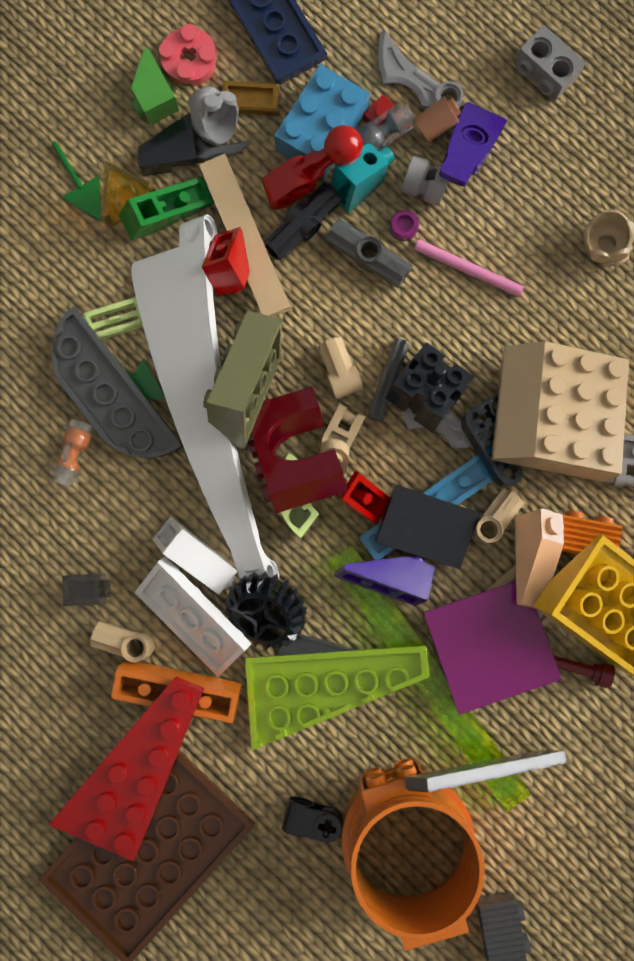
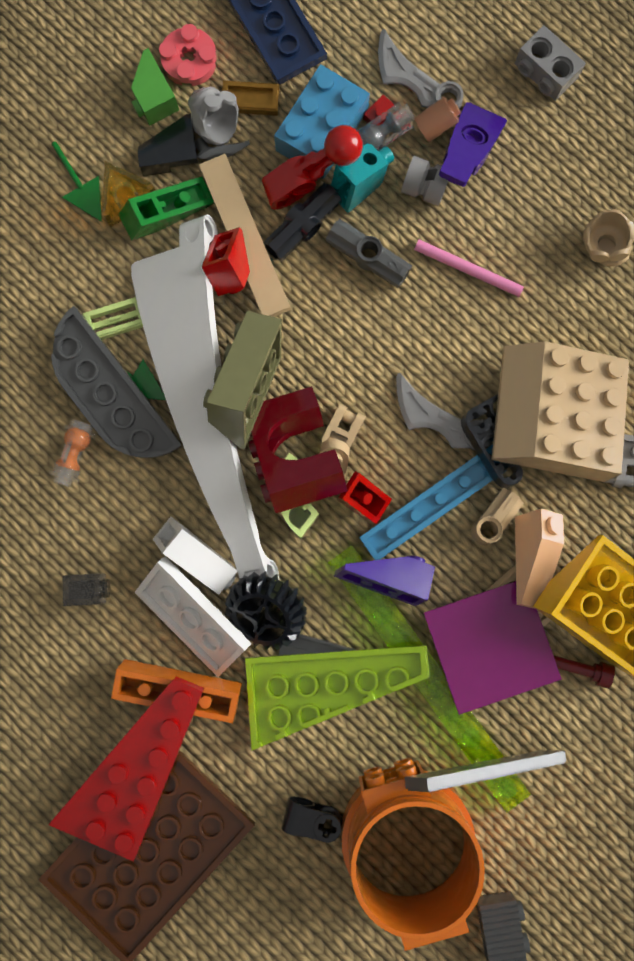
tan piece [90,621,155,662] -> none
tan piece [318,337,363,400] -> none
dark grey axle [368,338,409,422] -> none
black tile [375,484,480,569] -> none
black brick [385,342,474,433] -> none
magenta tile [390,210,419,241] -> none
orange brick [561,510,623,556] -> none

